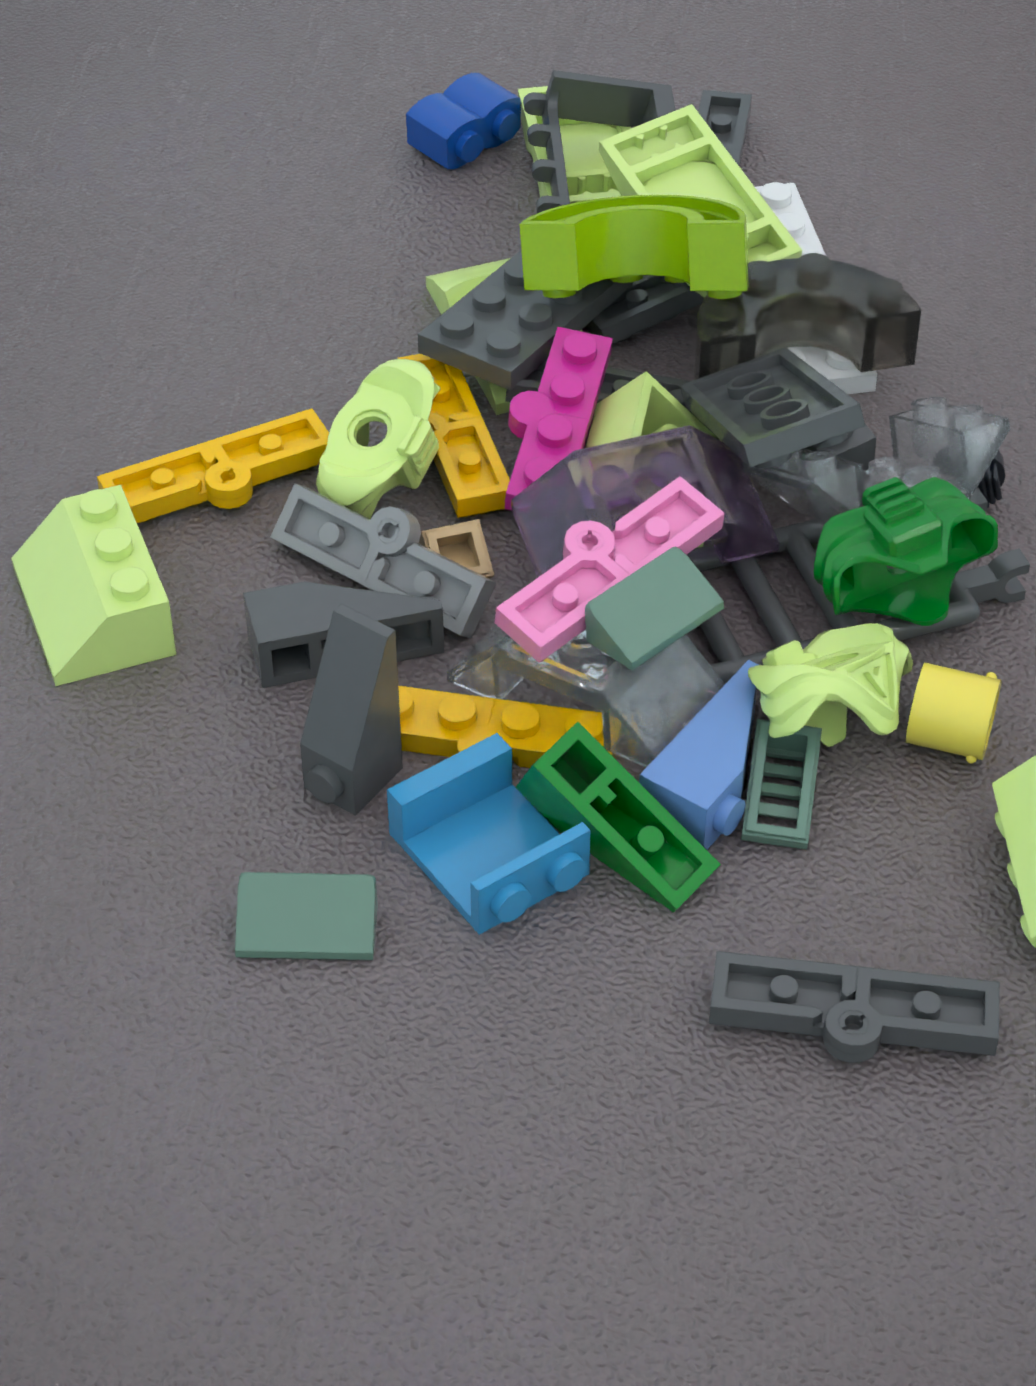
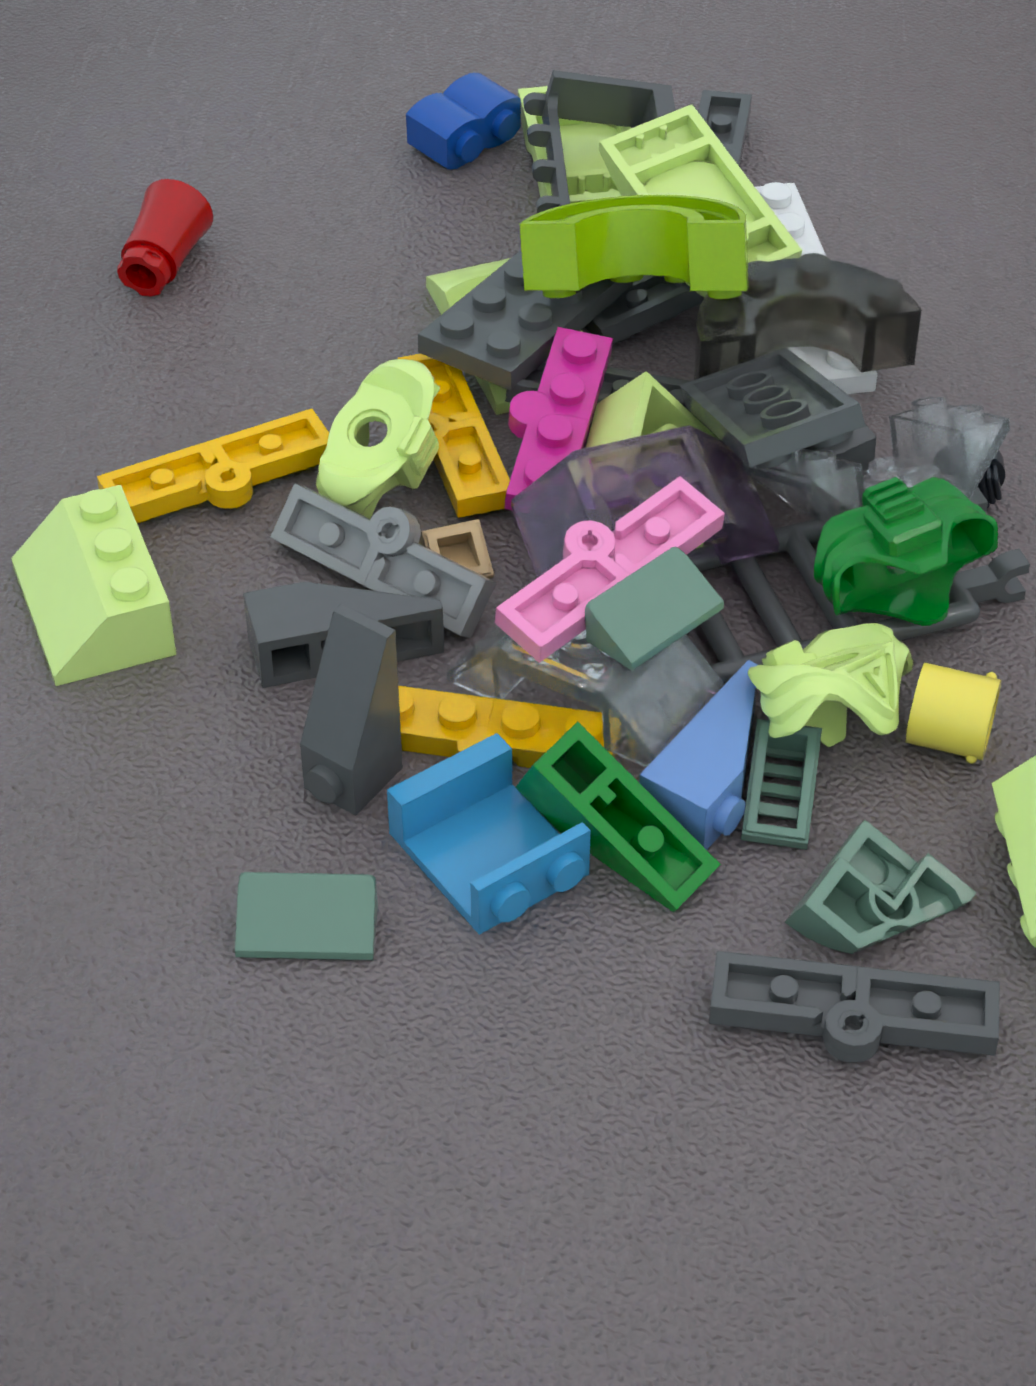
none -> red plant [117,179,213,297]
none -> sand green slope [785,820,977,954]

